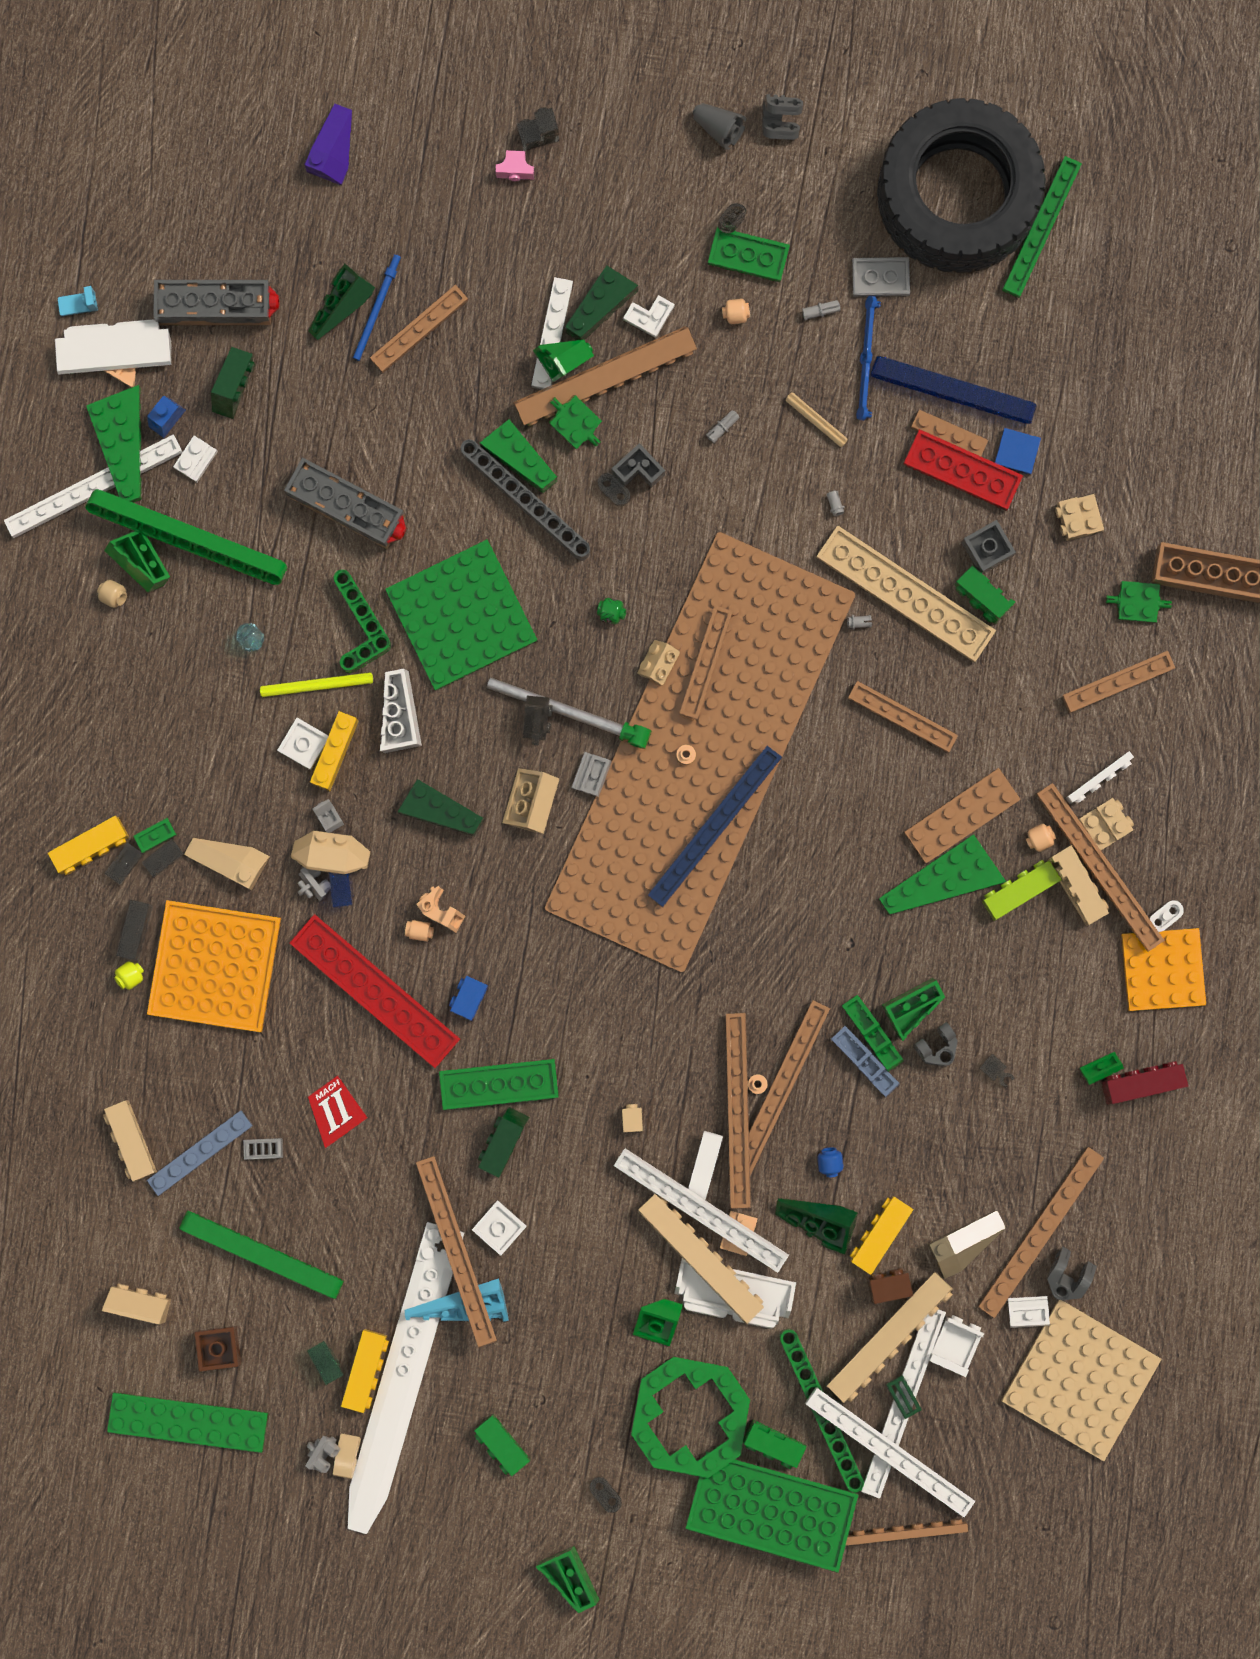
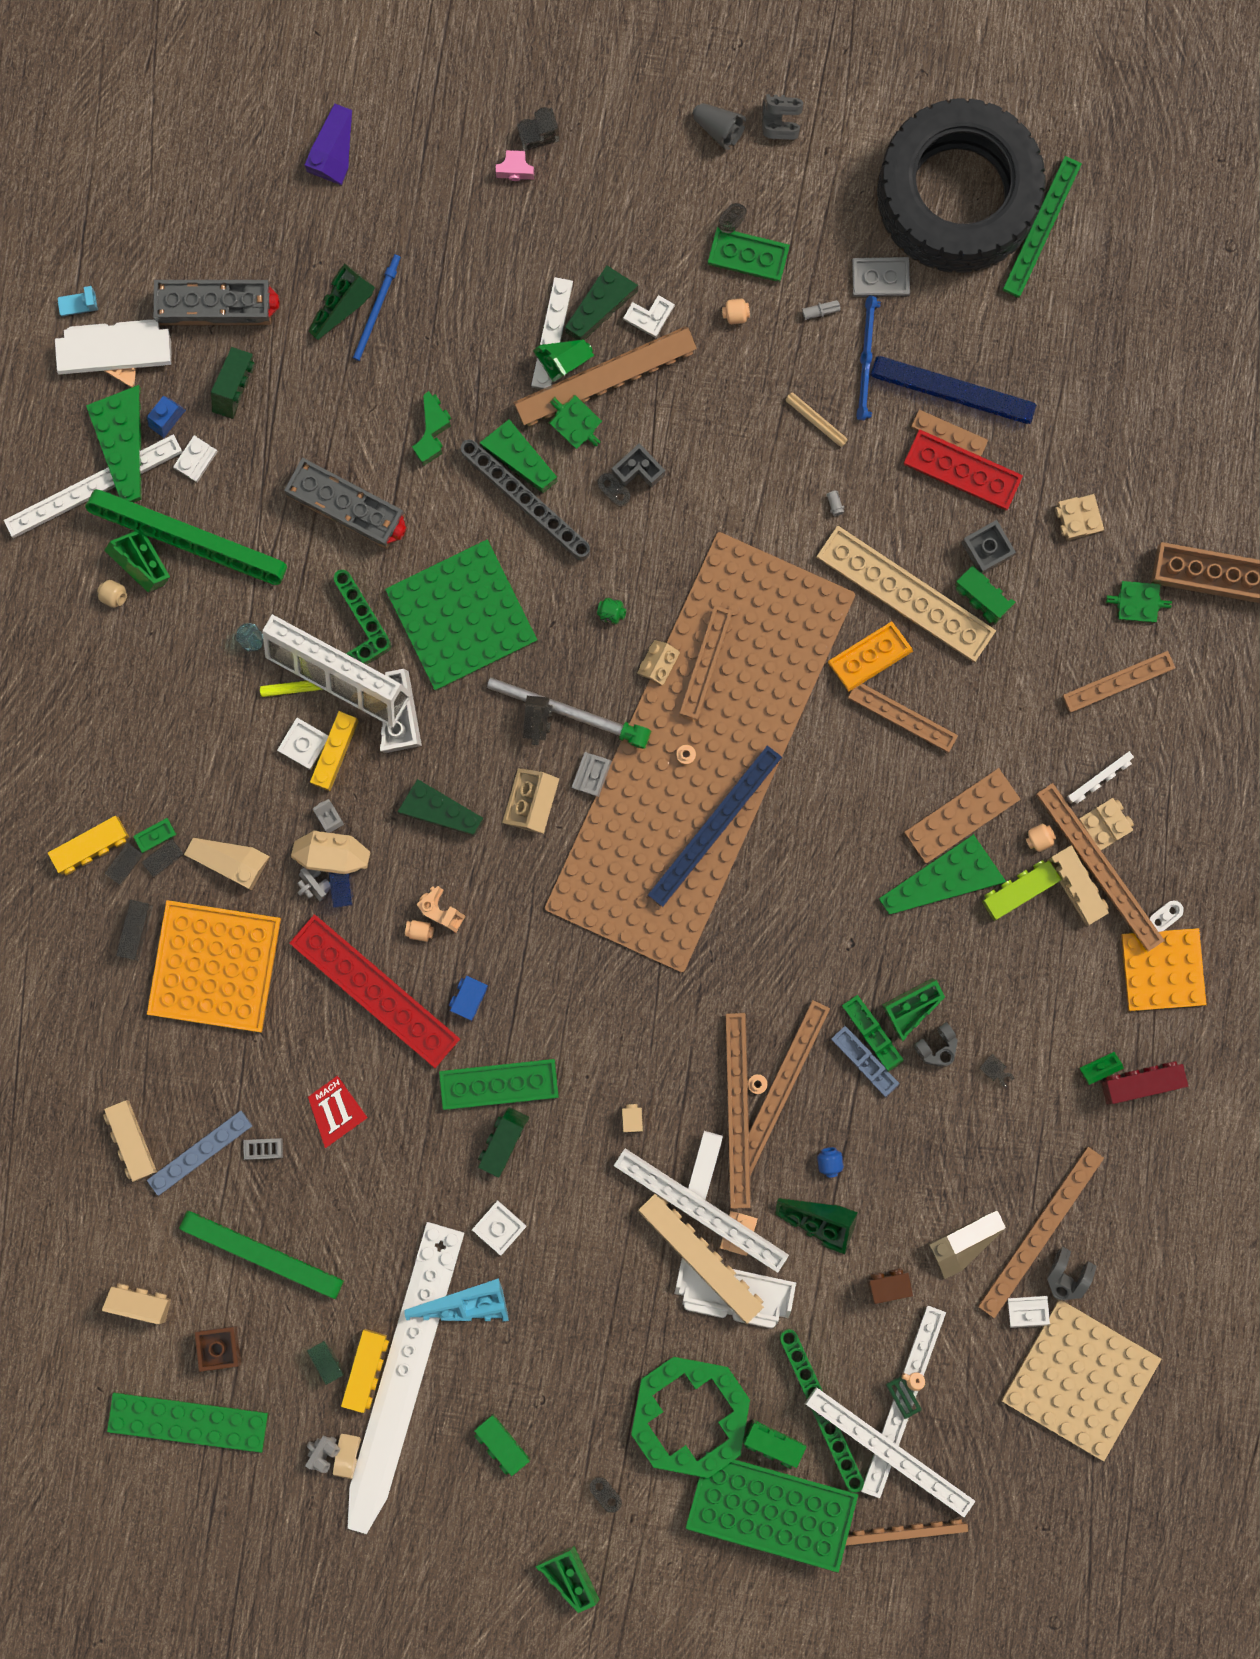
neon yellow head [114,961,144,990] -> none
medium nougat plate [370,285,468,373] -> none
medium nougat plate [416,1156,497,1348] -> none
green slope [633,1299,683,1346] -> none
light grey axle [706,410,739,443] -> none
tan brick [827,1272,953,1403] -> none
light grey pin [847,615,872,630] -> none
yellow brick [850,1196,914,1275] -> none
white panel [929,1315,984,1377] -> none
blue tile [995,428,1041,475] -> none
none -> white window [263,615,412,727]
none -> green arch [412,391,451,466]
none -> light orange tile [828,621,913,692]
none -> light nougat piece [901,1372,925,1391]

